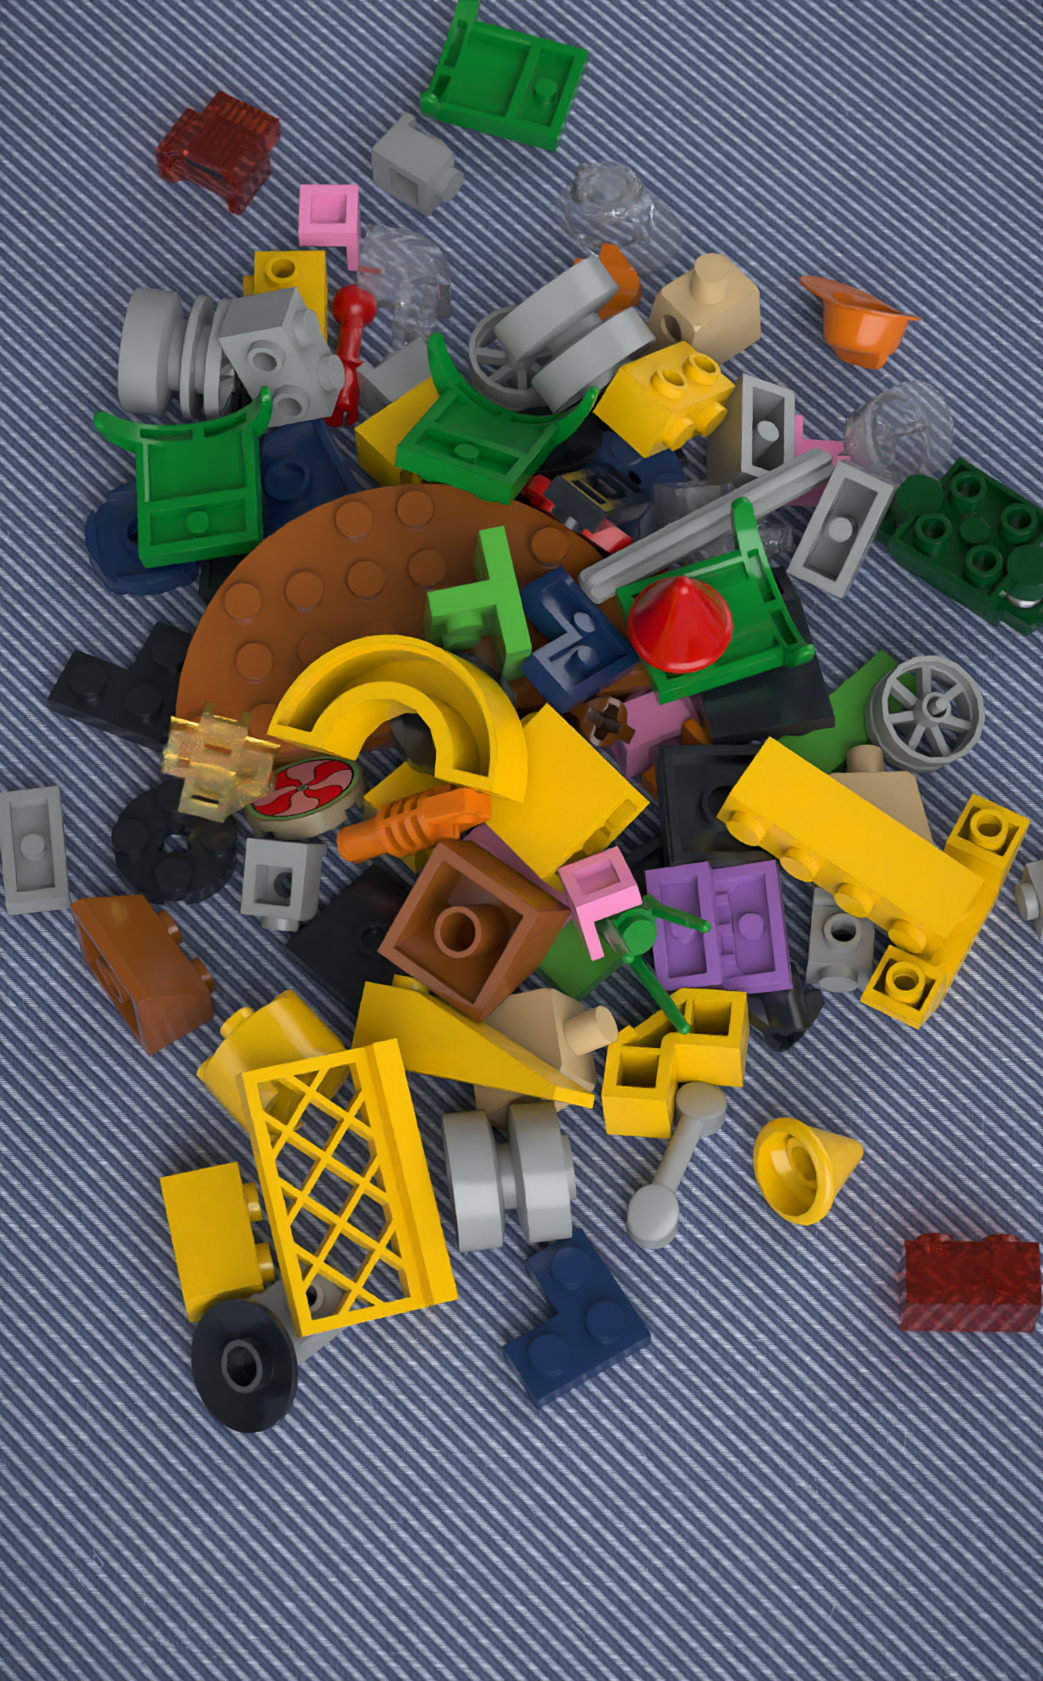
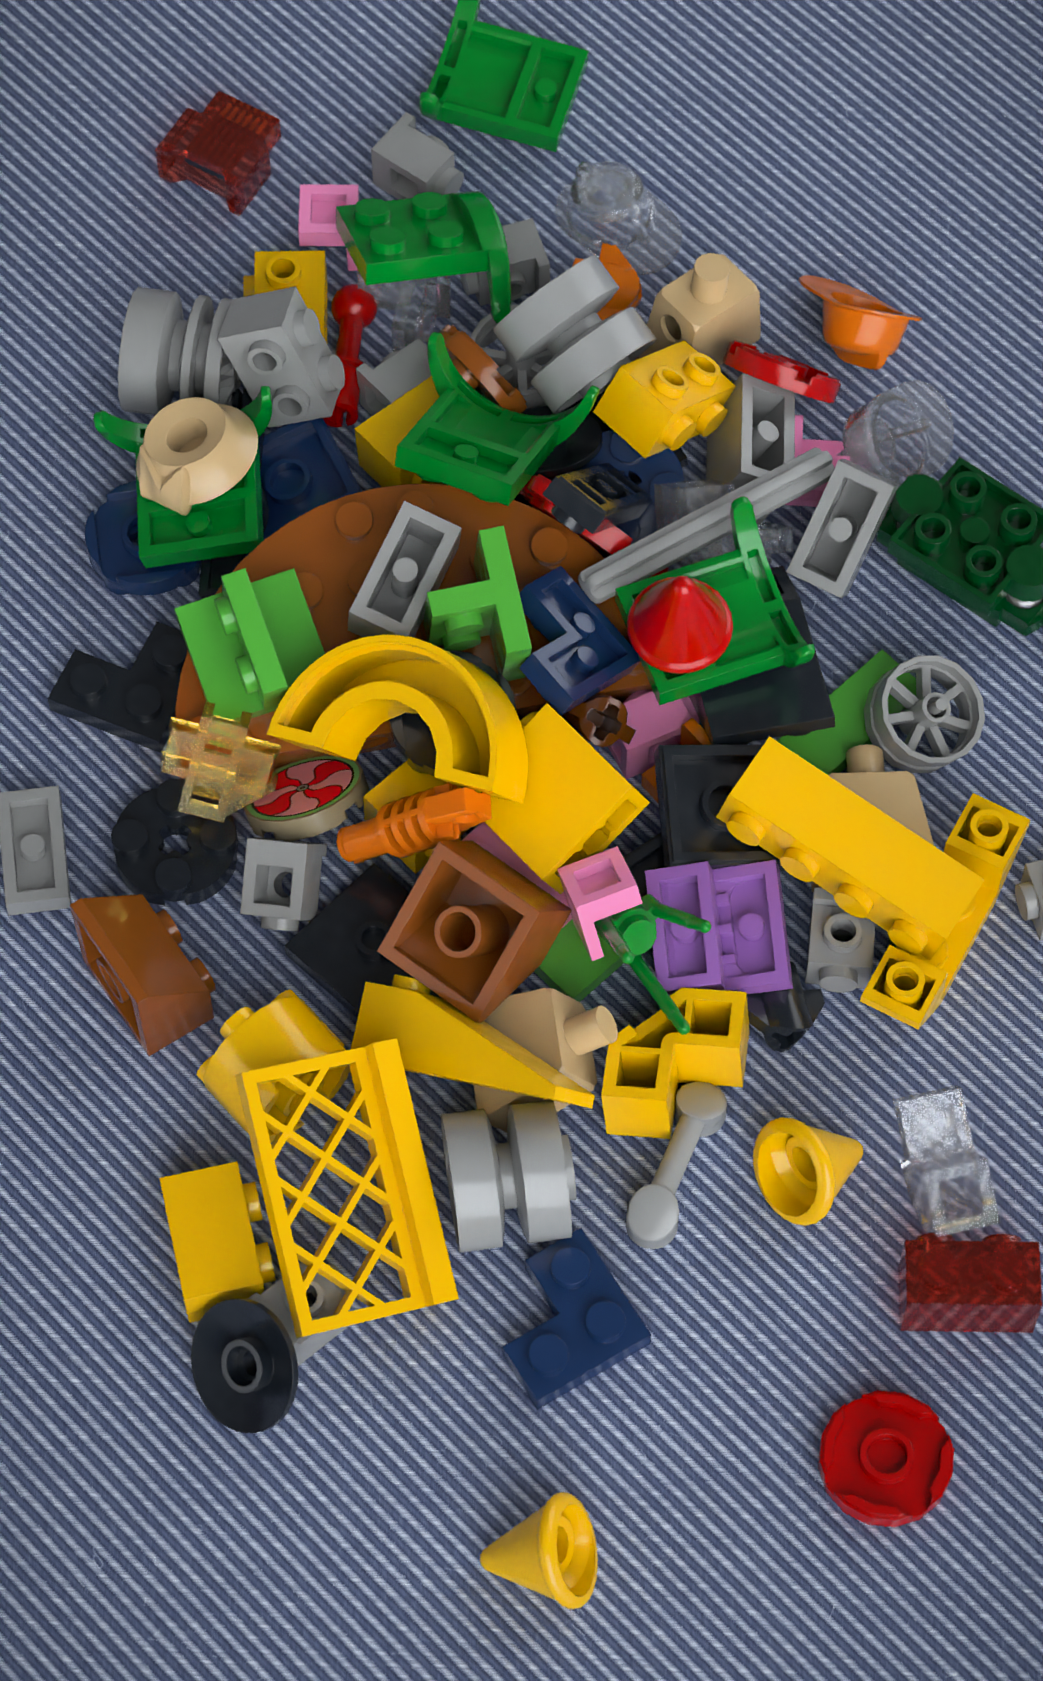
none -> tan piece [136,397,258,516]
none -> bright green bracket [174,568,325,730]
none -> green piece [336,191,511,324]
none -> light grey brick [348,501,462,637]
none -> dark orange plate [438,324,527,413]
none -> light grey brick [460,218,550,306]
none -> yellow hat [480,1492,598,1610]
none -> red tile [722,340,841,403]
none -> red tile [818,1390,954,1527]
none -> clear brick [893,1085,1000,1238]

